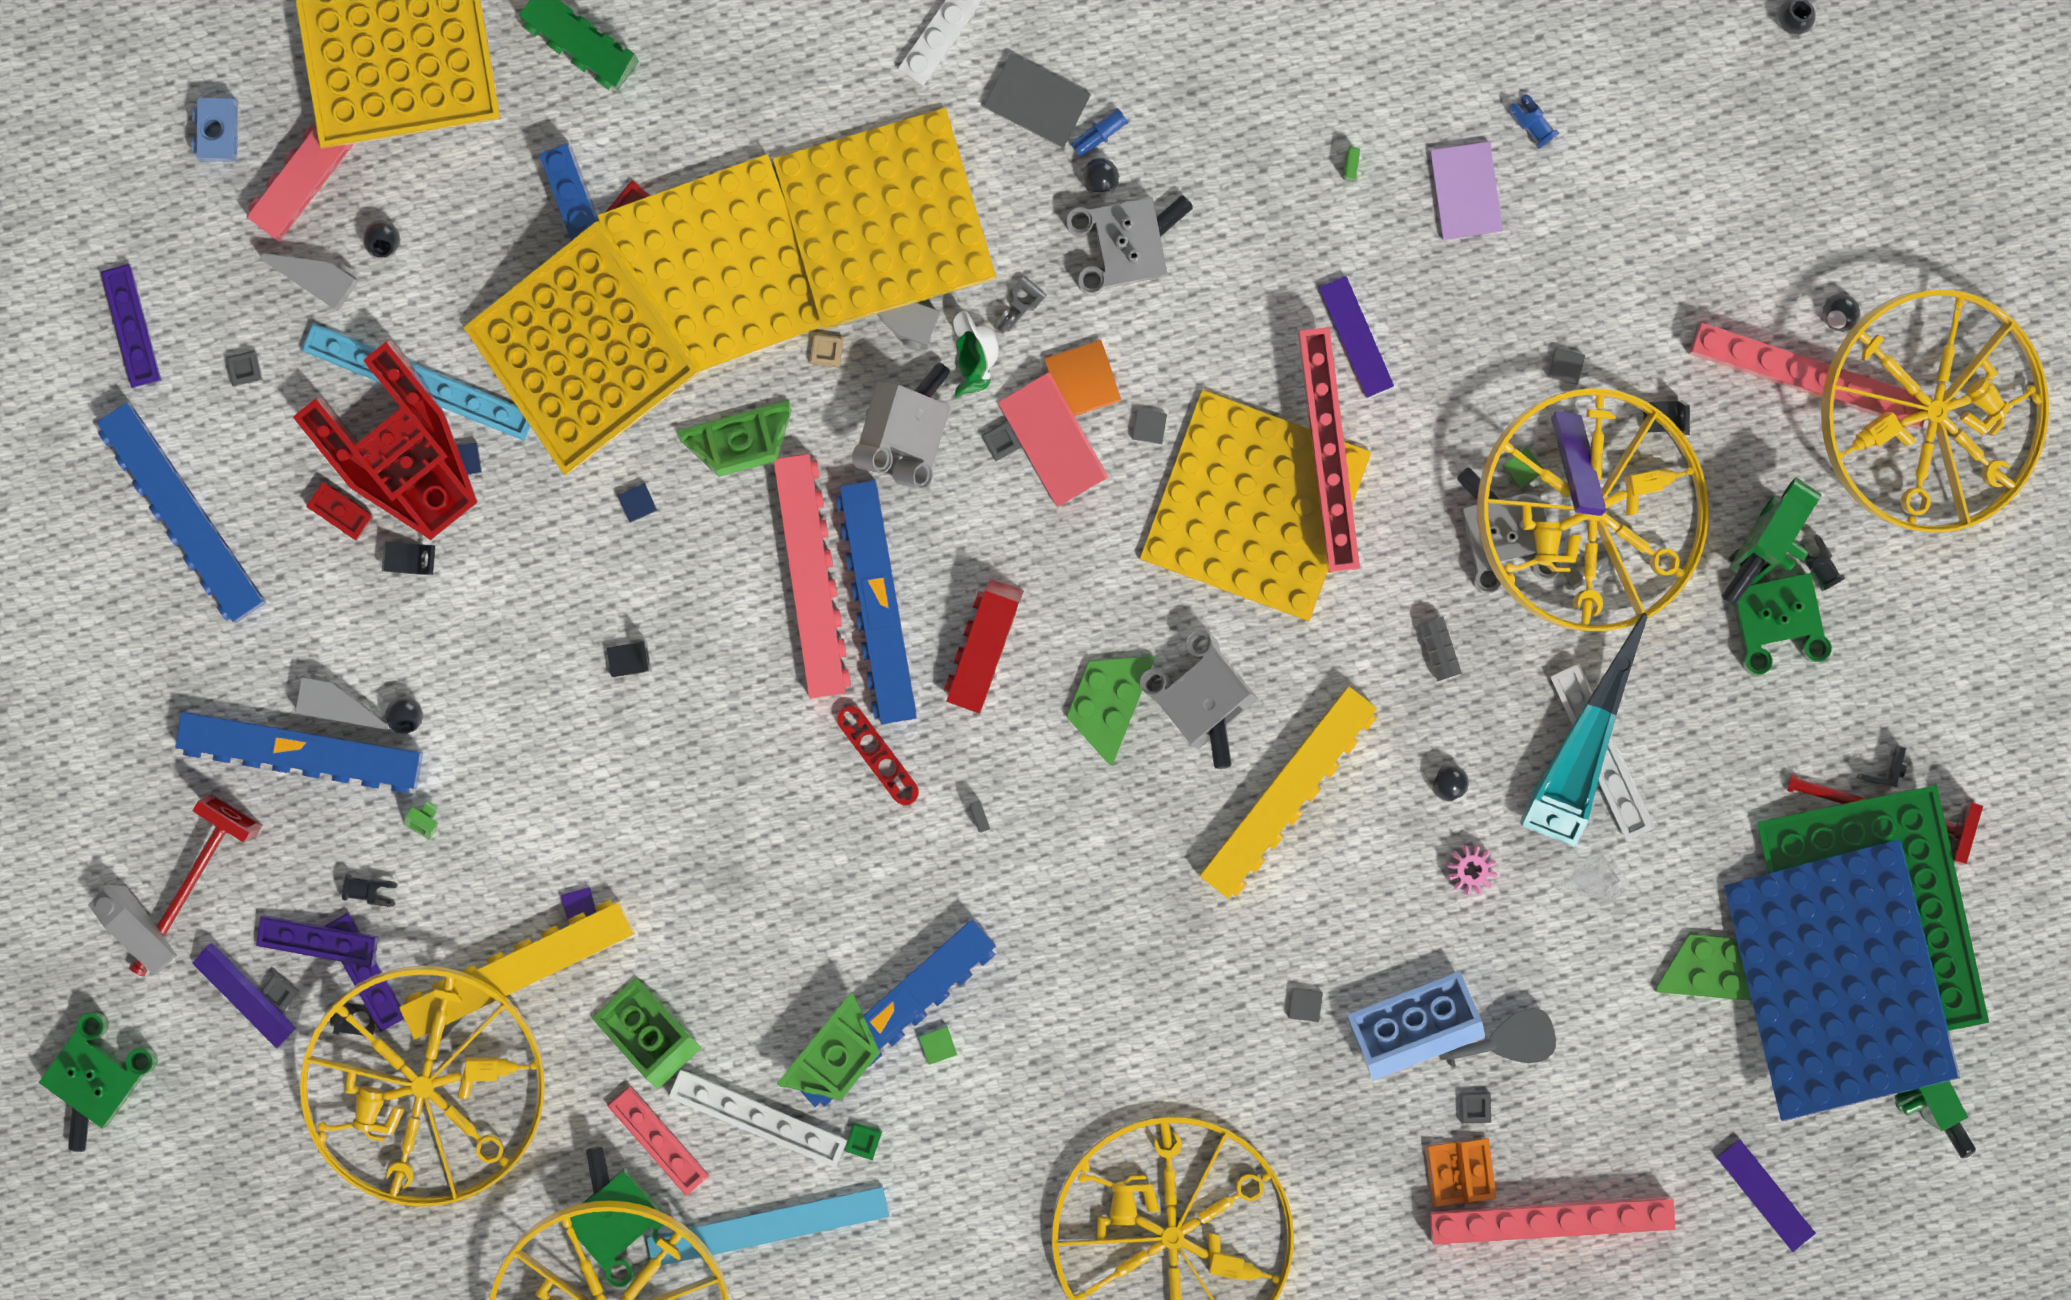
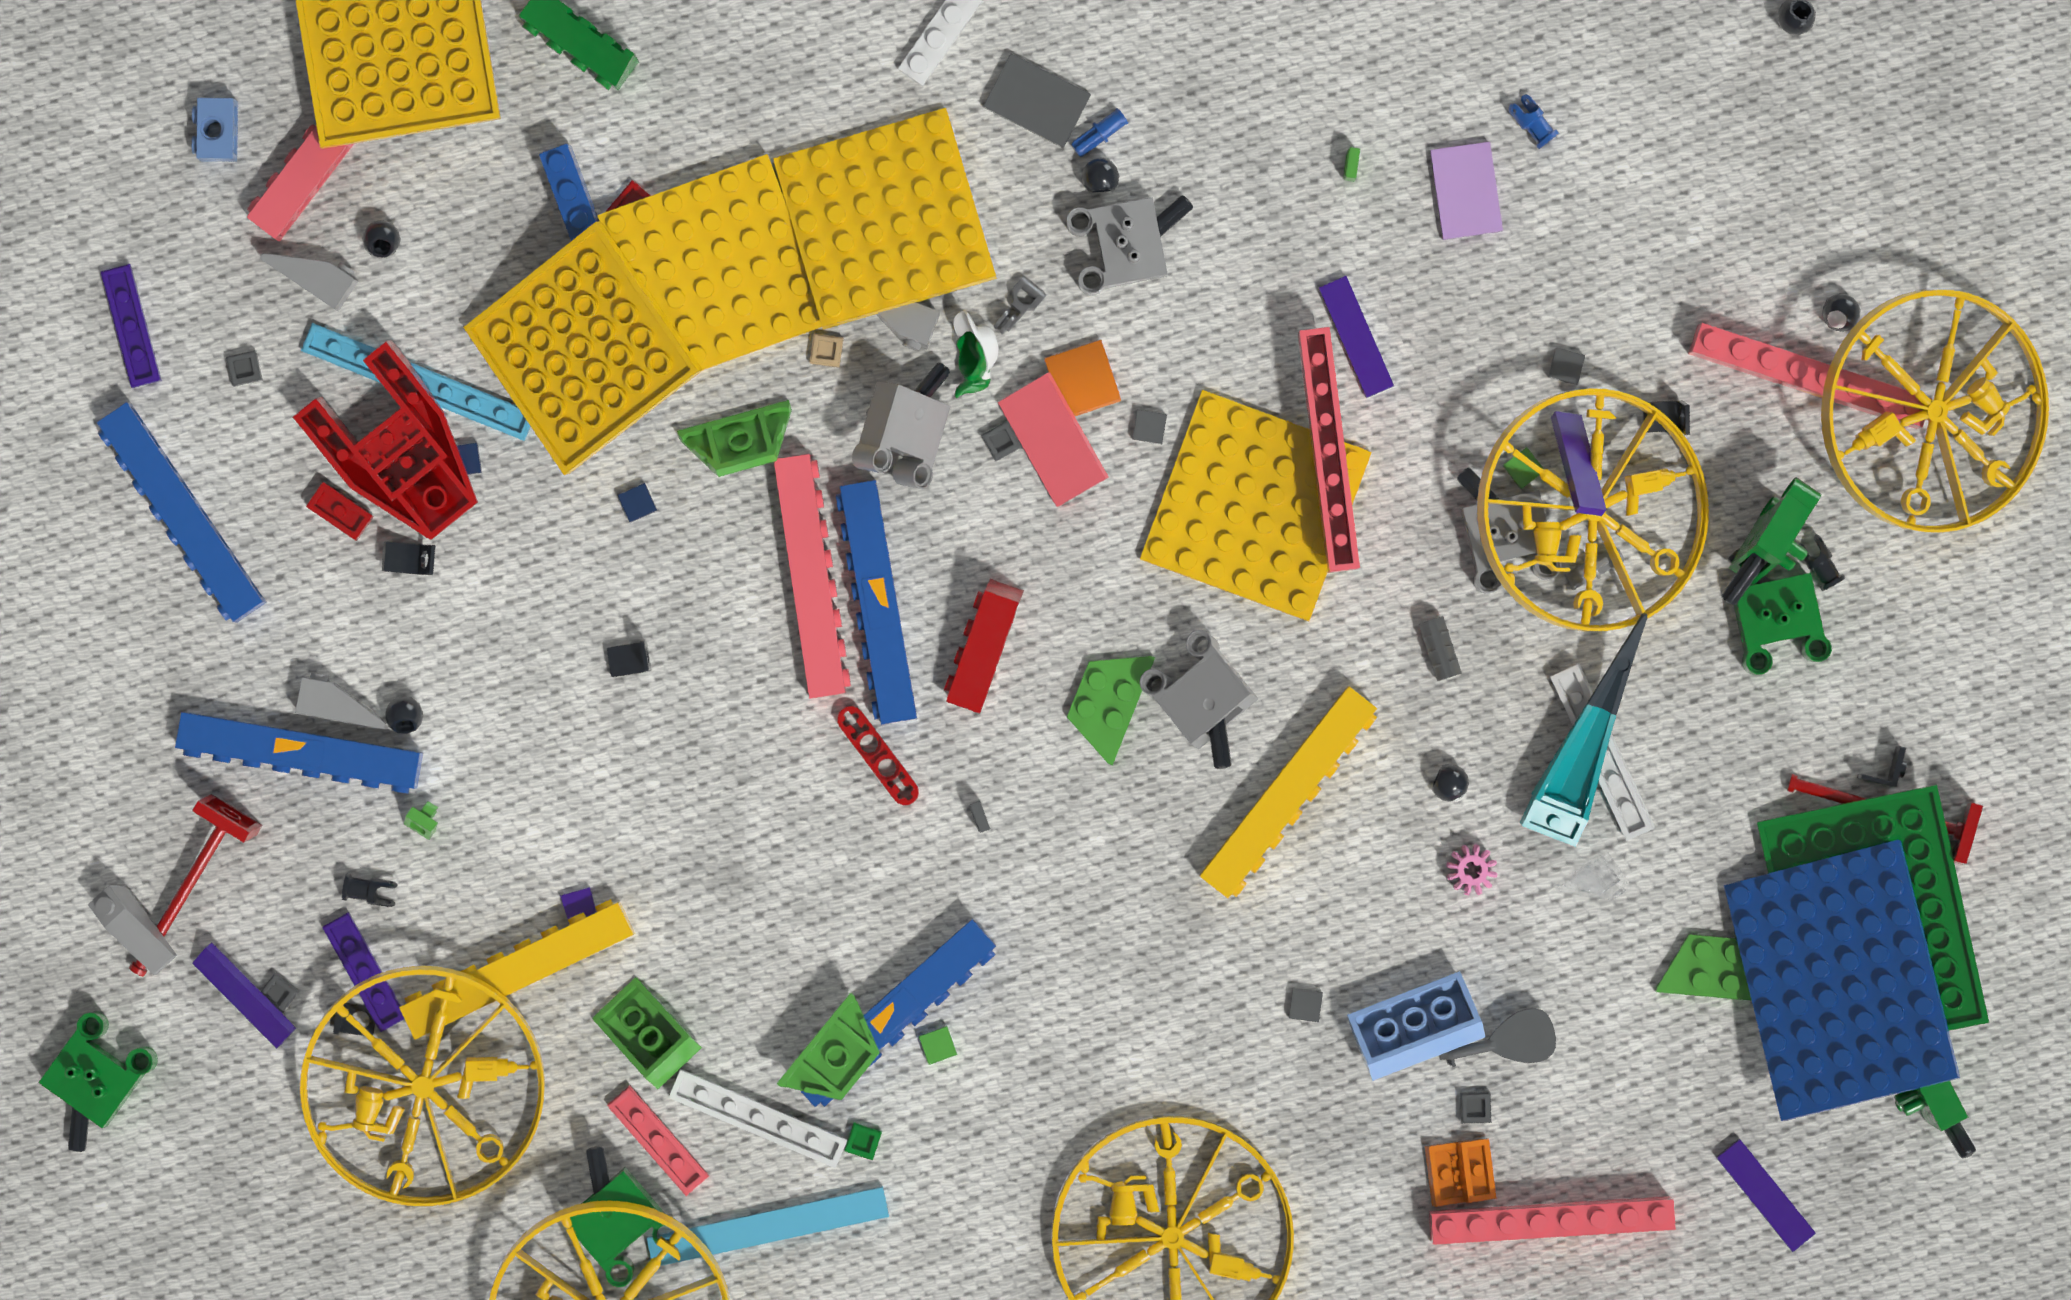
dark purple tile [256,915,379,967] -> none

